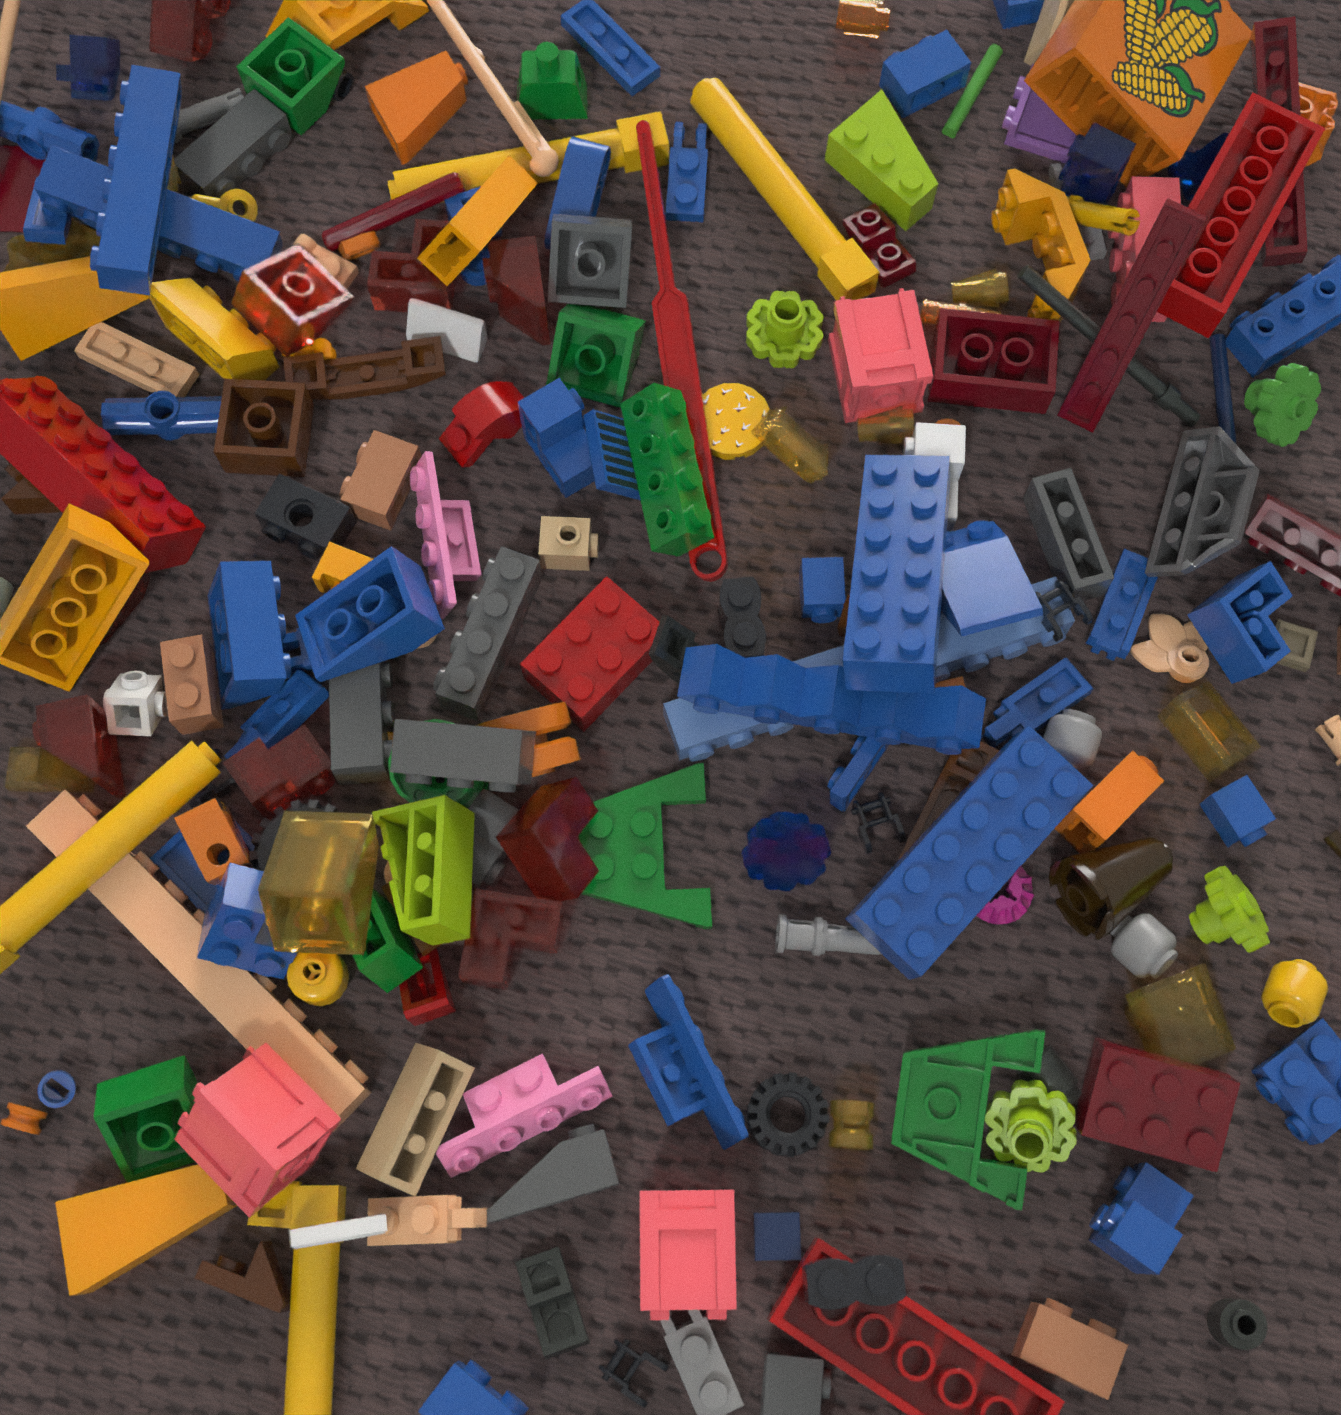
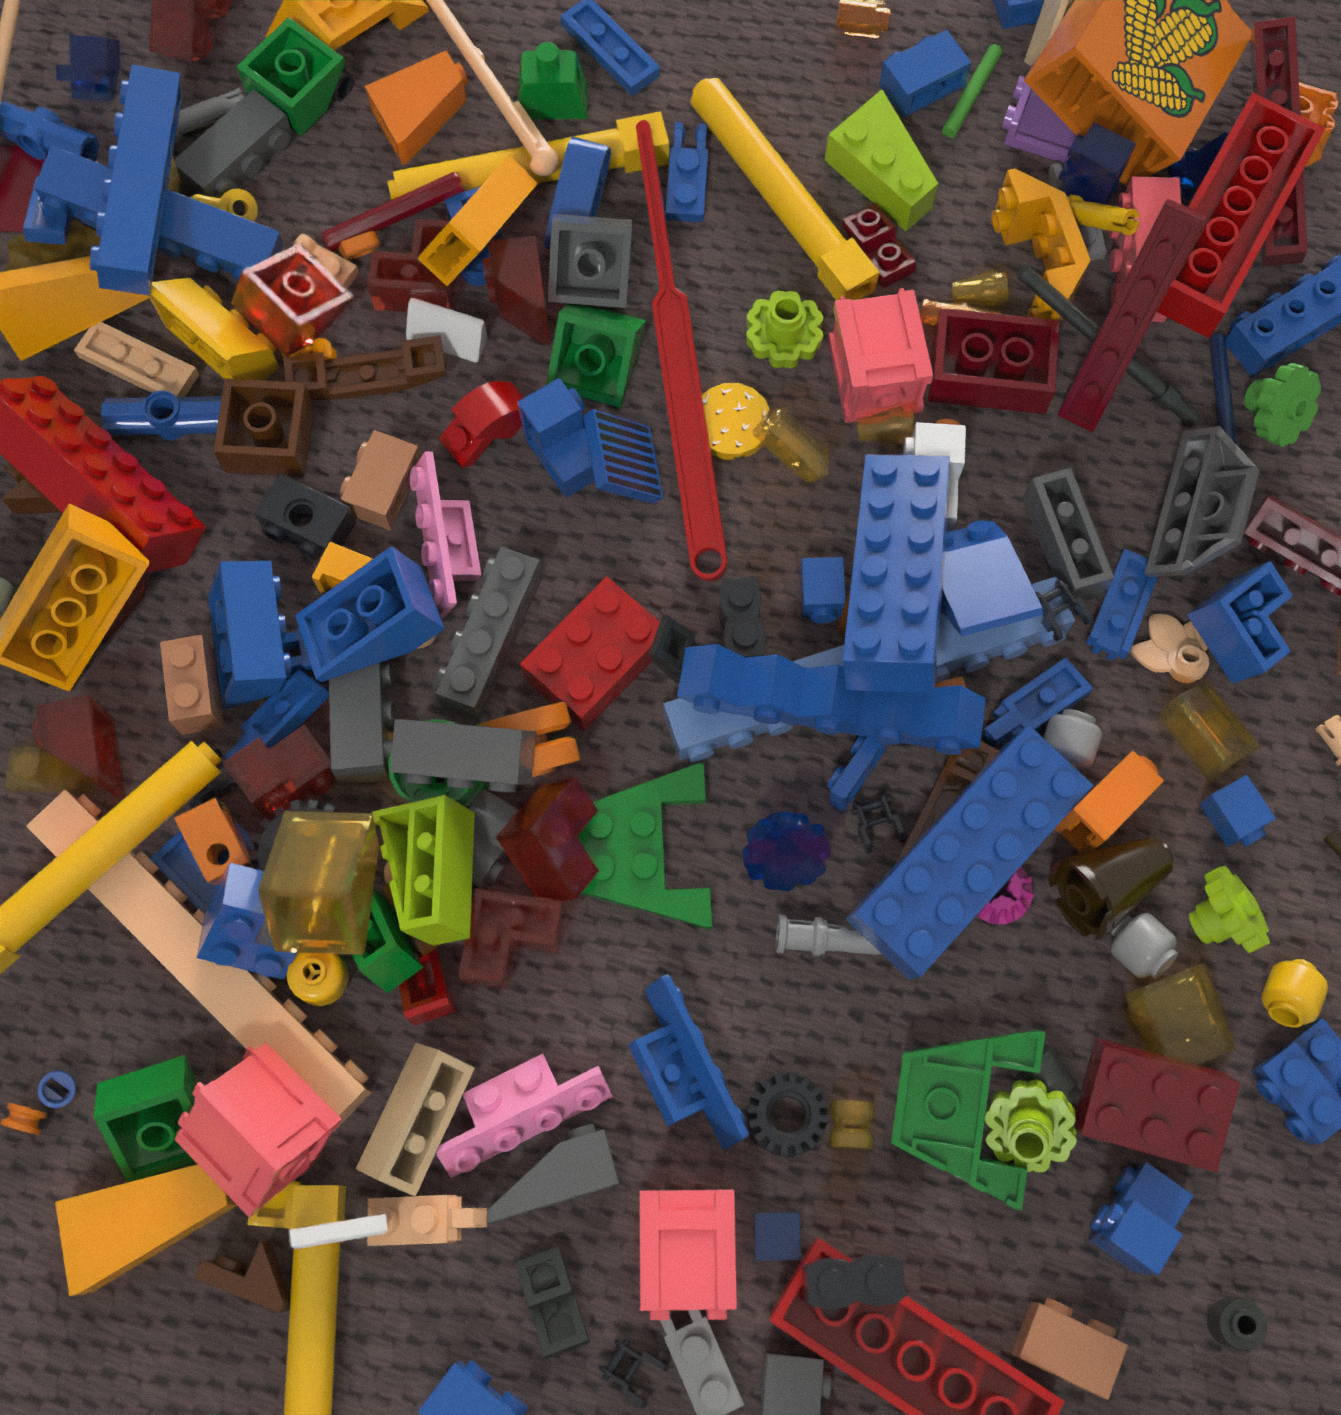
white brick [103,671,168,736] -> none
tan brick [538,516,599,571] -> none
green brick [620,383,714,557] -> none
dark tan tile [1274,619,1318,672] -> none

